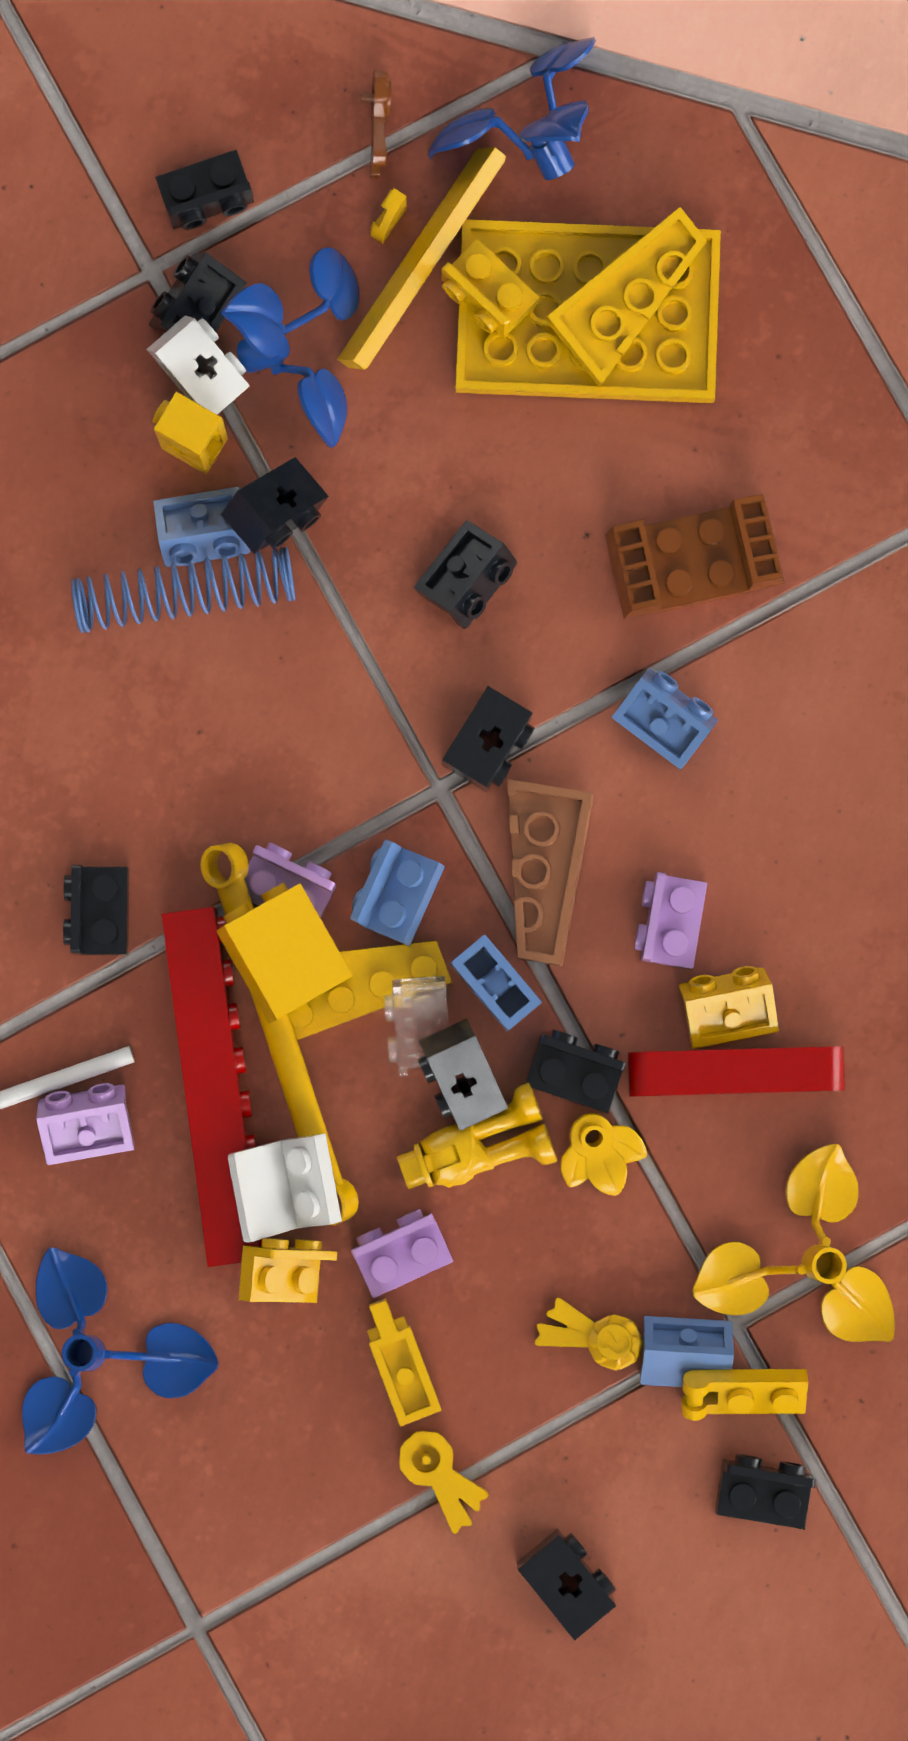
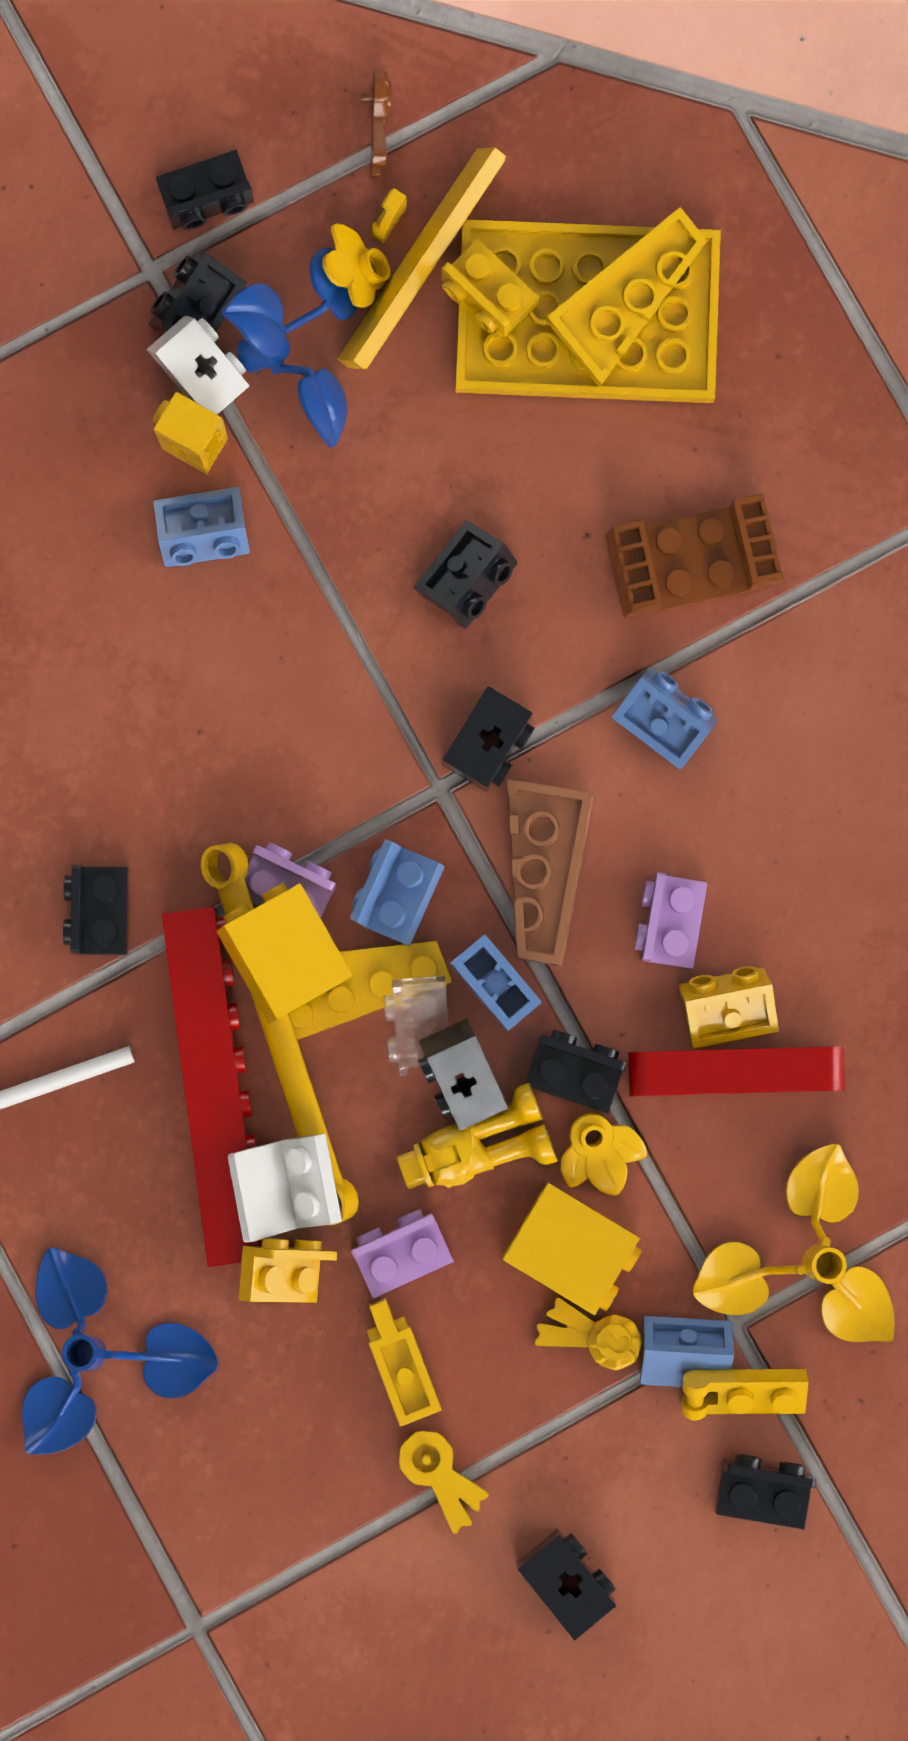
lavender bracket [36,1083,135,1165] -> none
medium blue piece [71,546,296,634] -> none
black brick [220,457,329,554] -> none
blue plant [428,37,596,180] -> none
none -> yellow plate [322,224,390,308]
none -> yellow brick [502,1182,642,1316]

